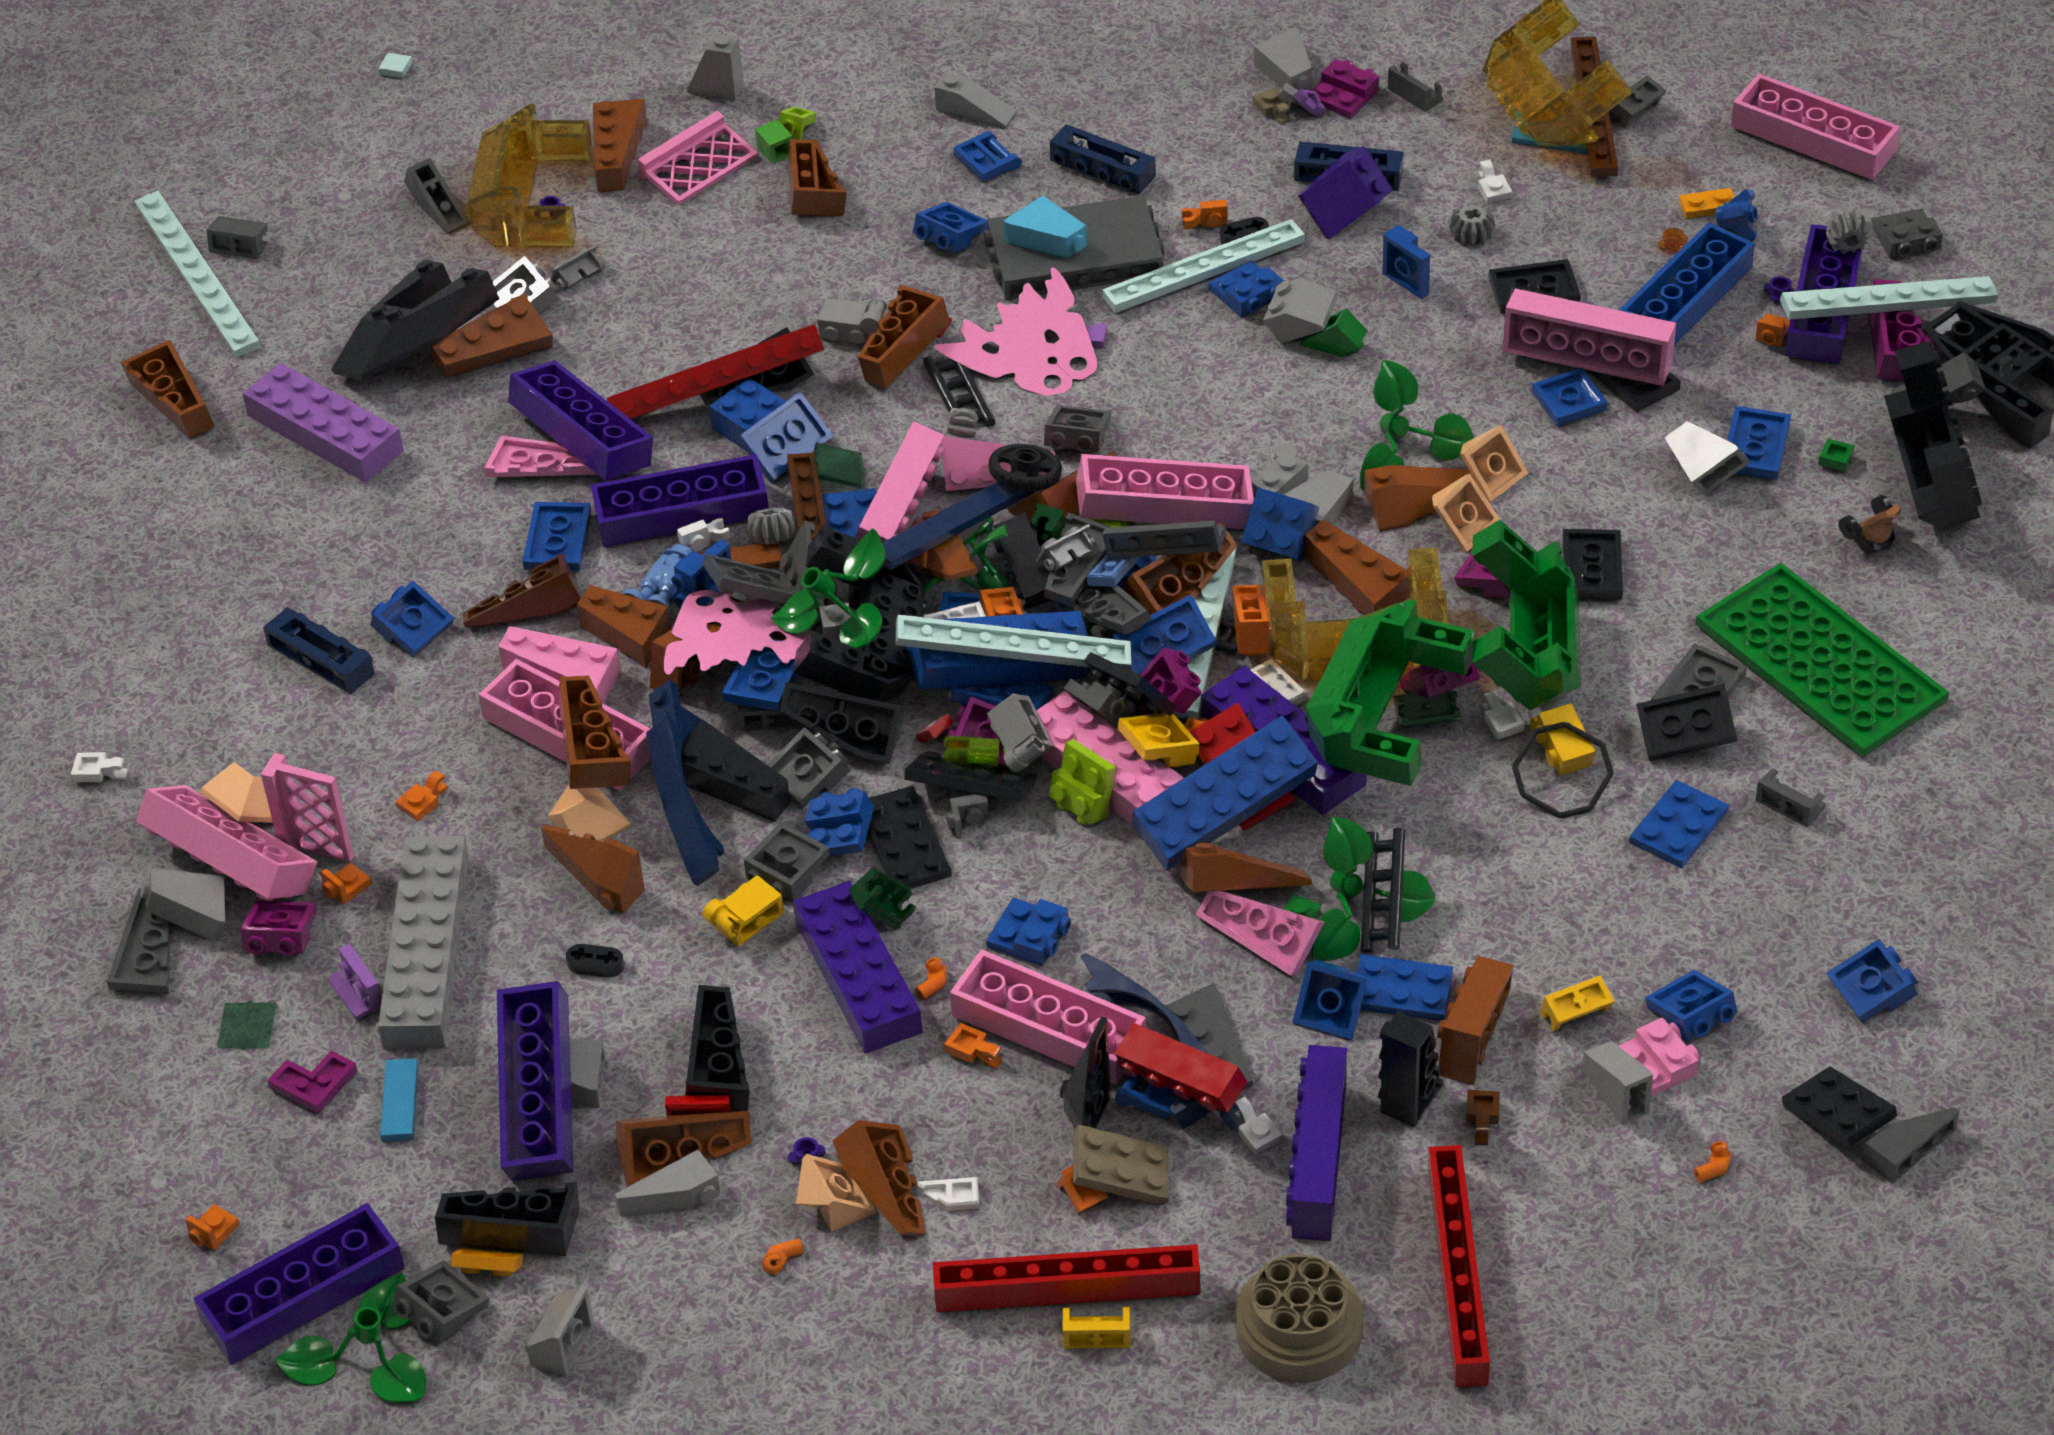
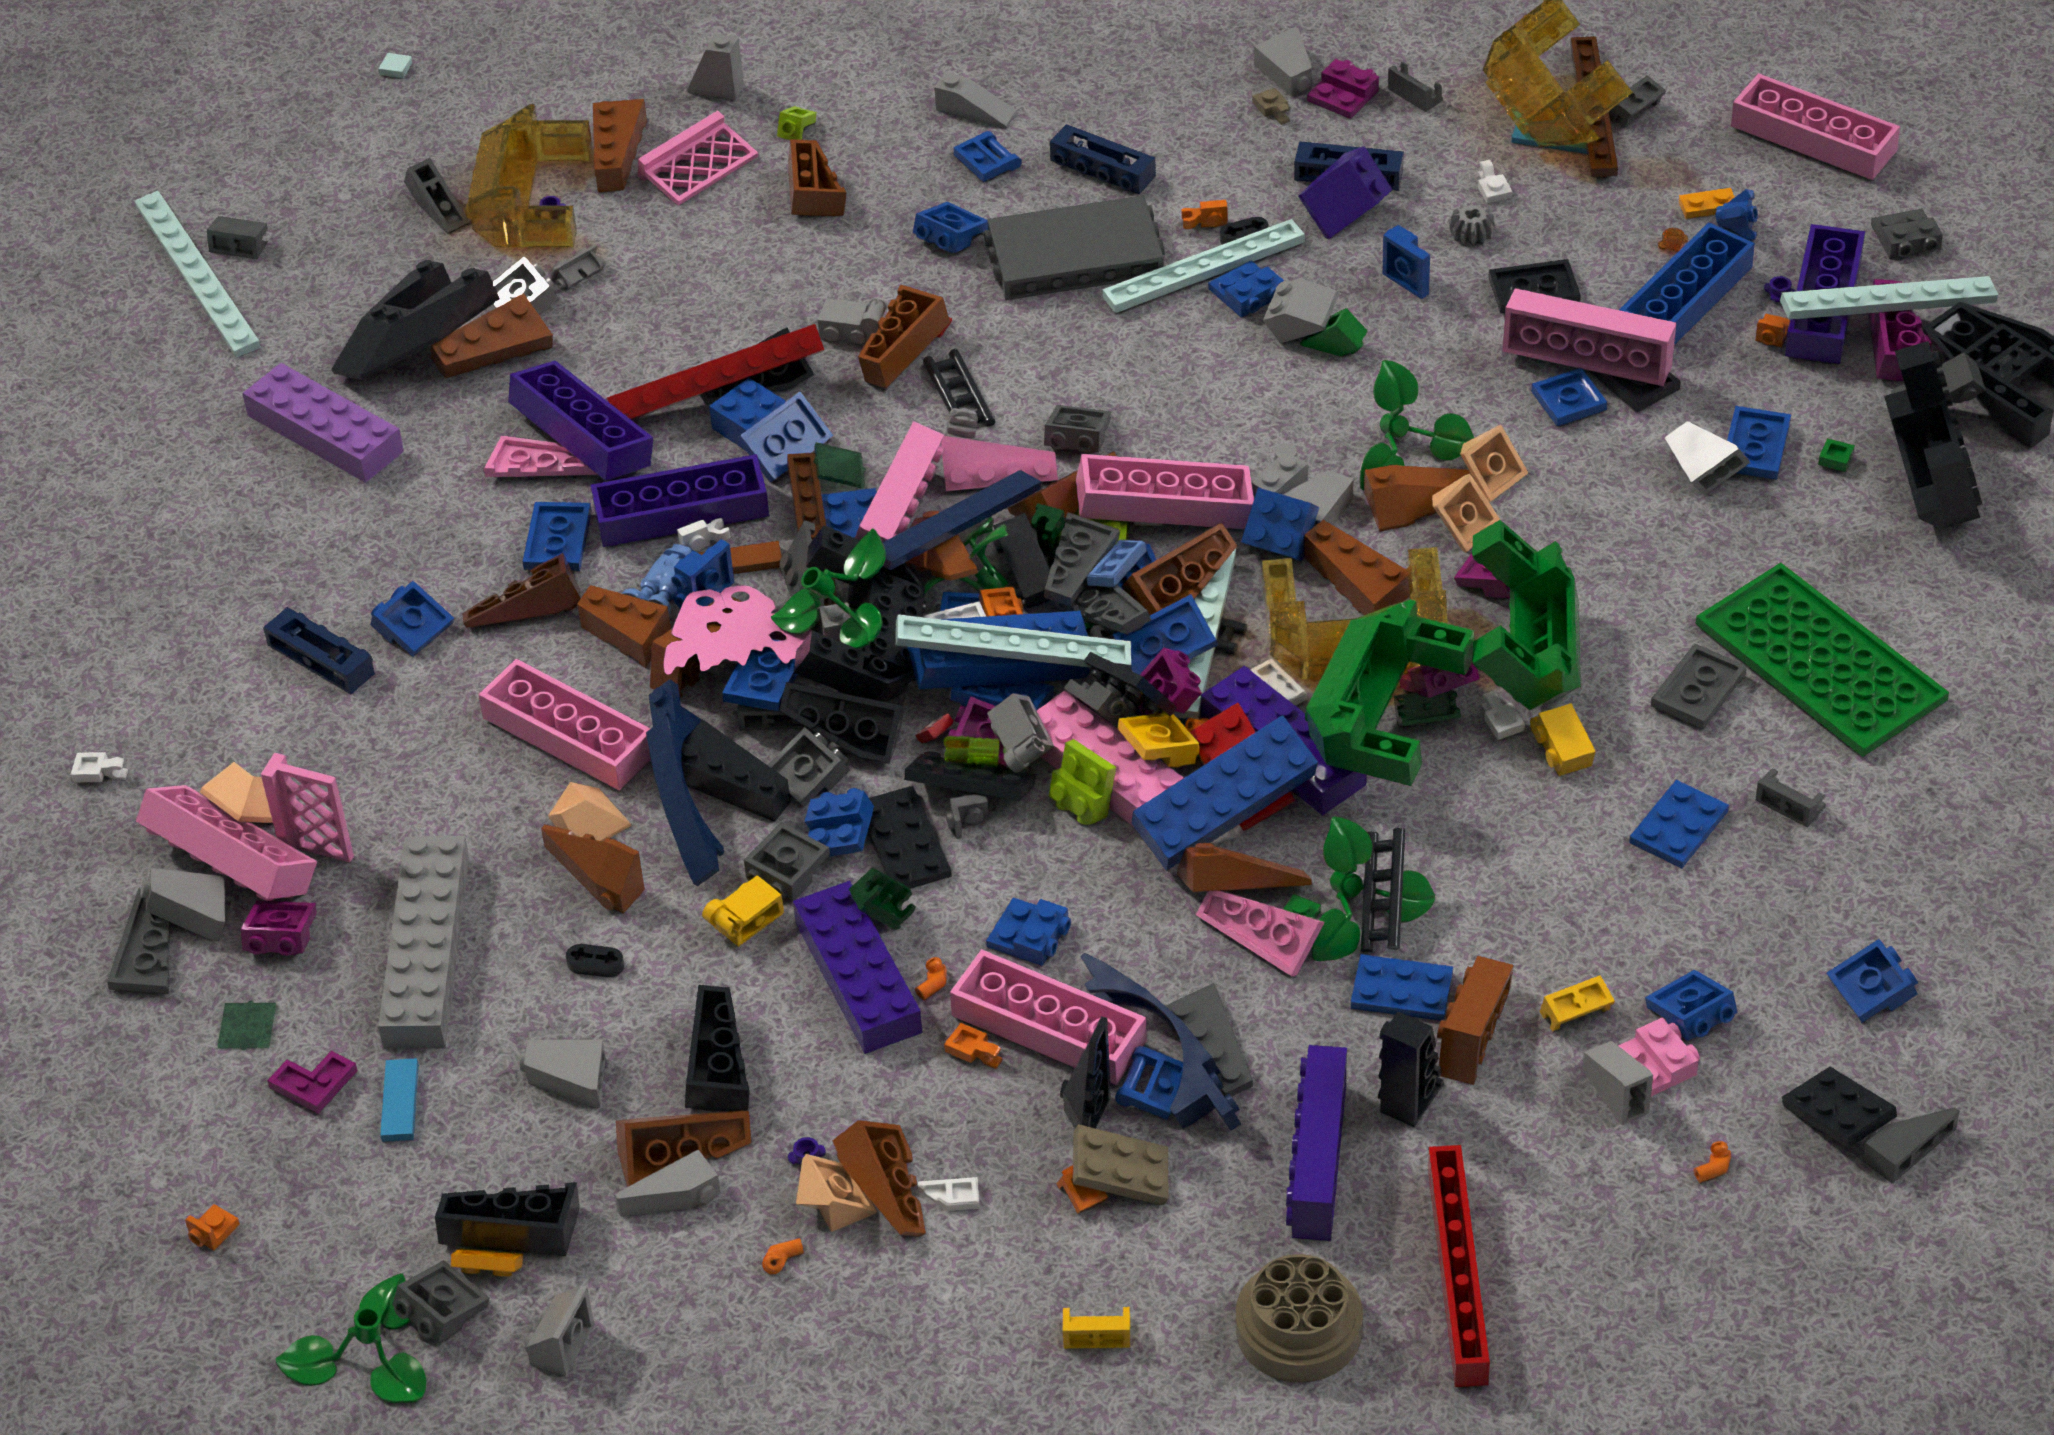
dark orange wedge [120,340,215,438] -> none
dark purple brick [194,1203,405,1365] -> none
orange bracket [321,863,372,904] -> none
medium lavender bracket [328,944,382,1020] -> none
orange plate [395,770,448,822] -> none
dark purple brick [497,981,574,1181] -> none
bright pink wedge [498,626,621,704] -> none
dark orange wedge [559,675,631,789] -> none
red tile [665,1095,732,1116] -> none
dark grey plate [702,554,797,607] -> none
light grey gear [747,507,795,545] -> none
bright green brick [755,120,793,164] -> none
red brick [933,1244,1201,1312] -> none
bright pink piece [934,267,1097,396] -> none
black wheel [988,444,1062,491] -> none
medium azure slope [1003,196,1087,258] -> none
light grey hinge [1036,524,1096,571] -> none
medium lavender tile [1086,323,1107,348] -> none
dark grey fence [1102,520,1226,559] -> none
red brick [1114,1023,1247,1113] -> none
orange slope [1232,585,1269,657] -> none
white plate [1235,1097,1283,1155] -> none
light grey tile [1278,82,1300,105] -> none
blue slope [1292,960,1368,1040] -> none
medium lavender tile [1293,89,1326,117] -> none
reddish brown plate [1466,1090,1500,1145] -> none
black piece [1512,722,1613,818] -> none
black plate [1562,529,1623,600] -> none
black plate [1636,684,1738,761] -> none
light grey gear [1826,208,1874,254] -> none
cap [1838,495,1901,553] -> none

